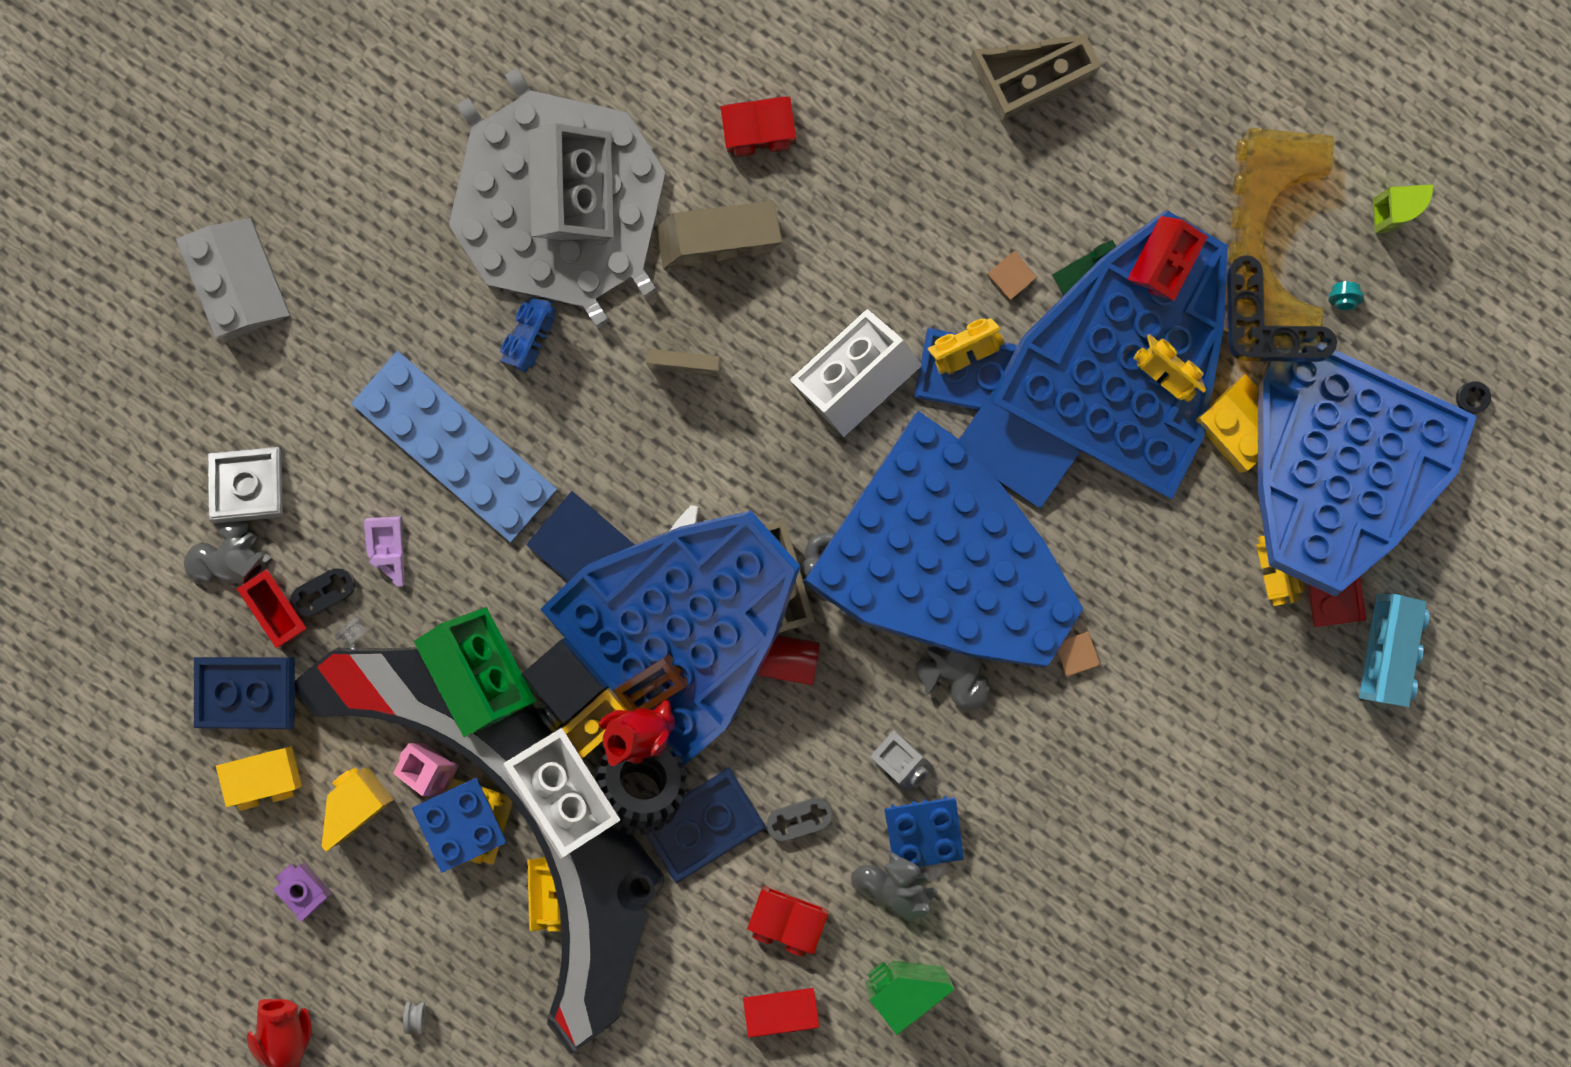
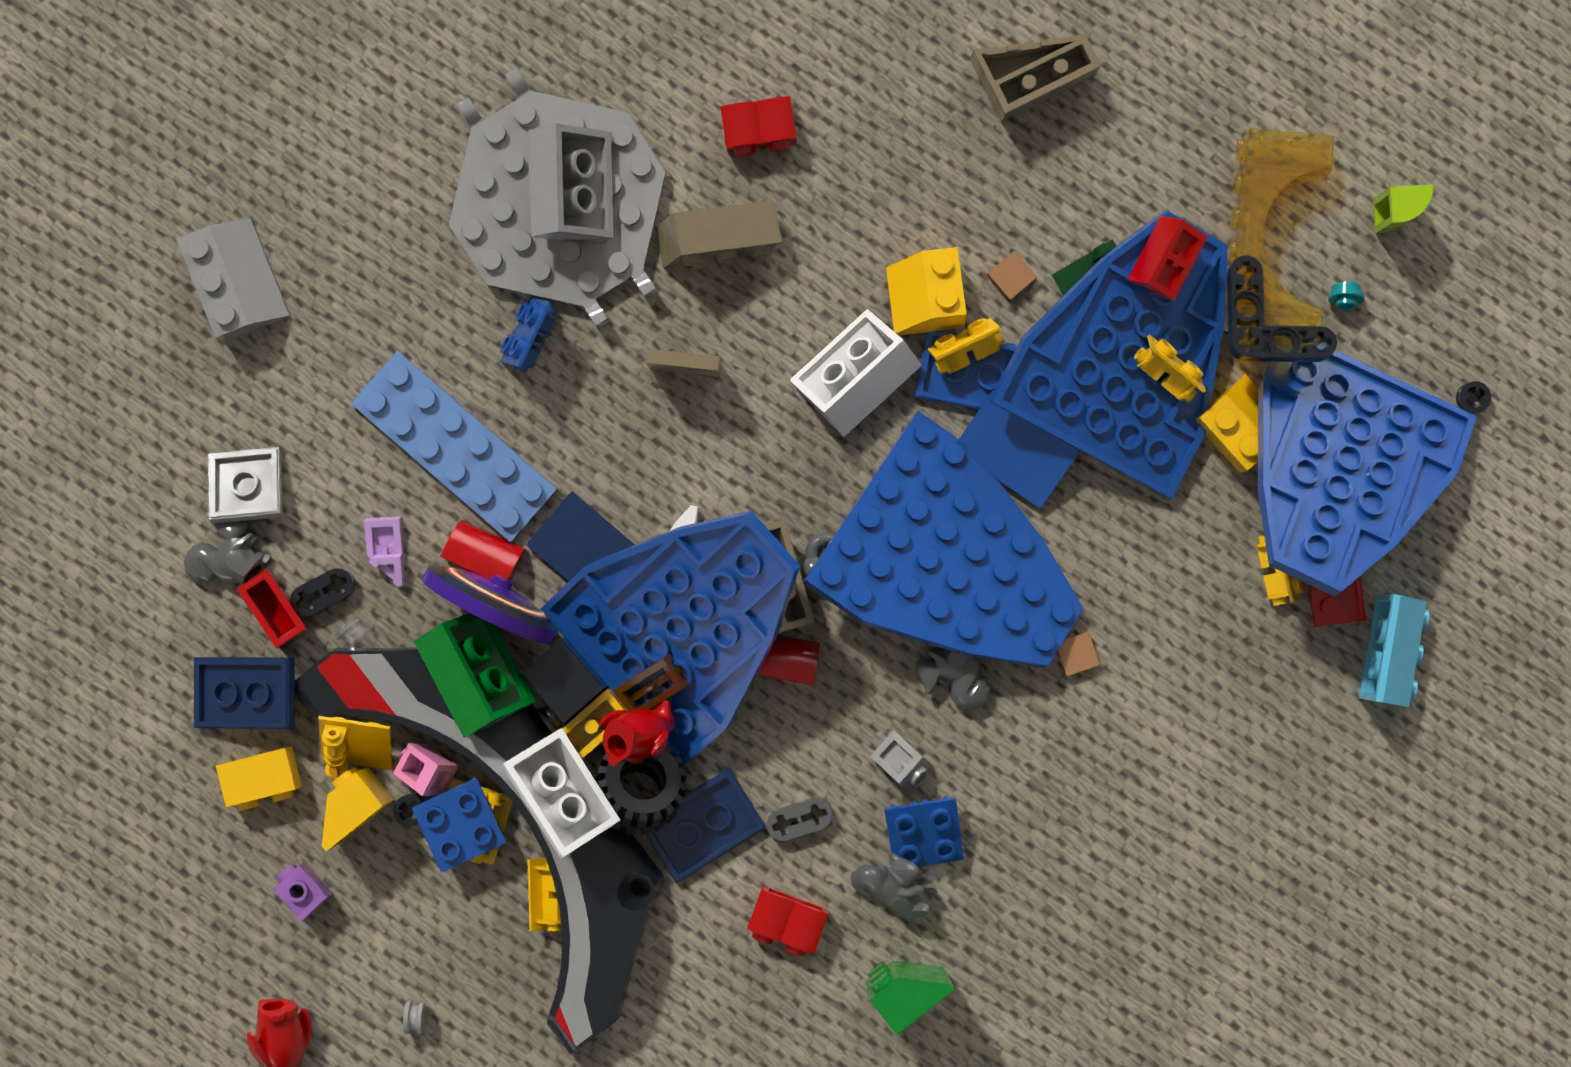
red hinge [743,988,820,1038] -> none
none -> yellow hinge [318,716,393,780]
none -> black bush [393,794,424,827]
none -> dish [422,565,559,644]
none -> red brick [440,520,526,581]
none -> yellow slope [886,247,967,336]

